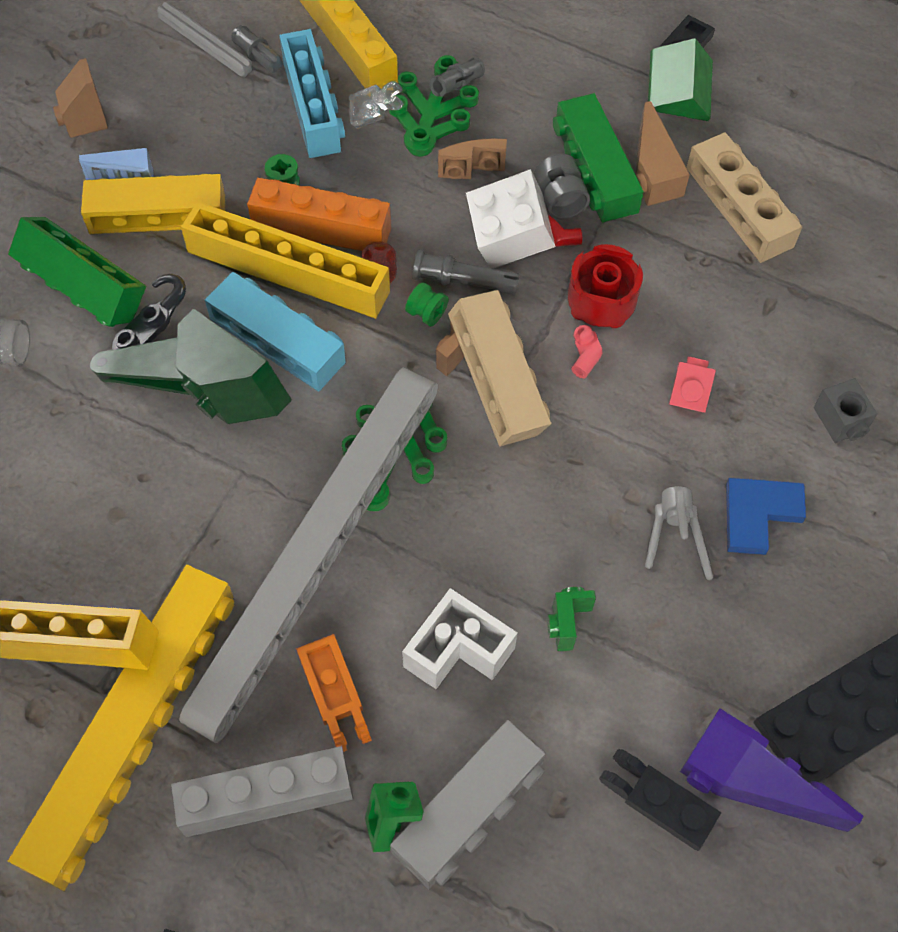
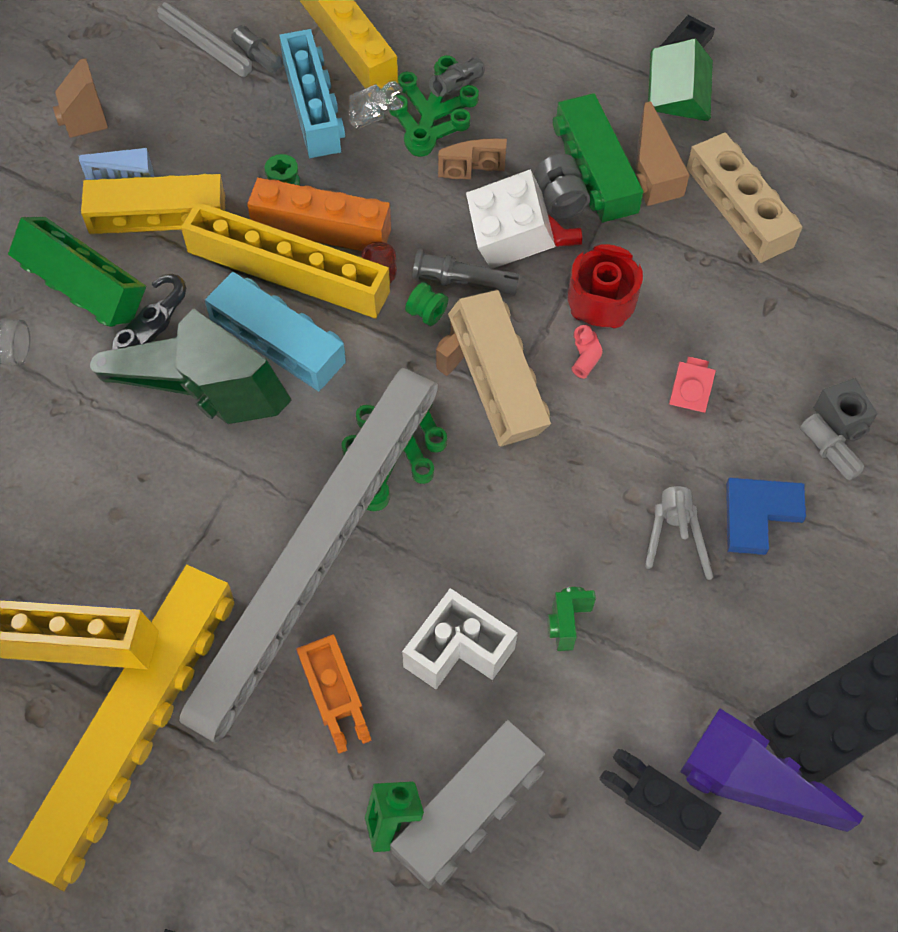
light grey brick [171,746,353,837] -> none
none -> light grey axle [800,413,864,480]

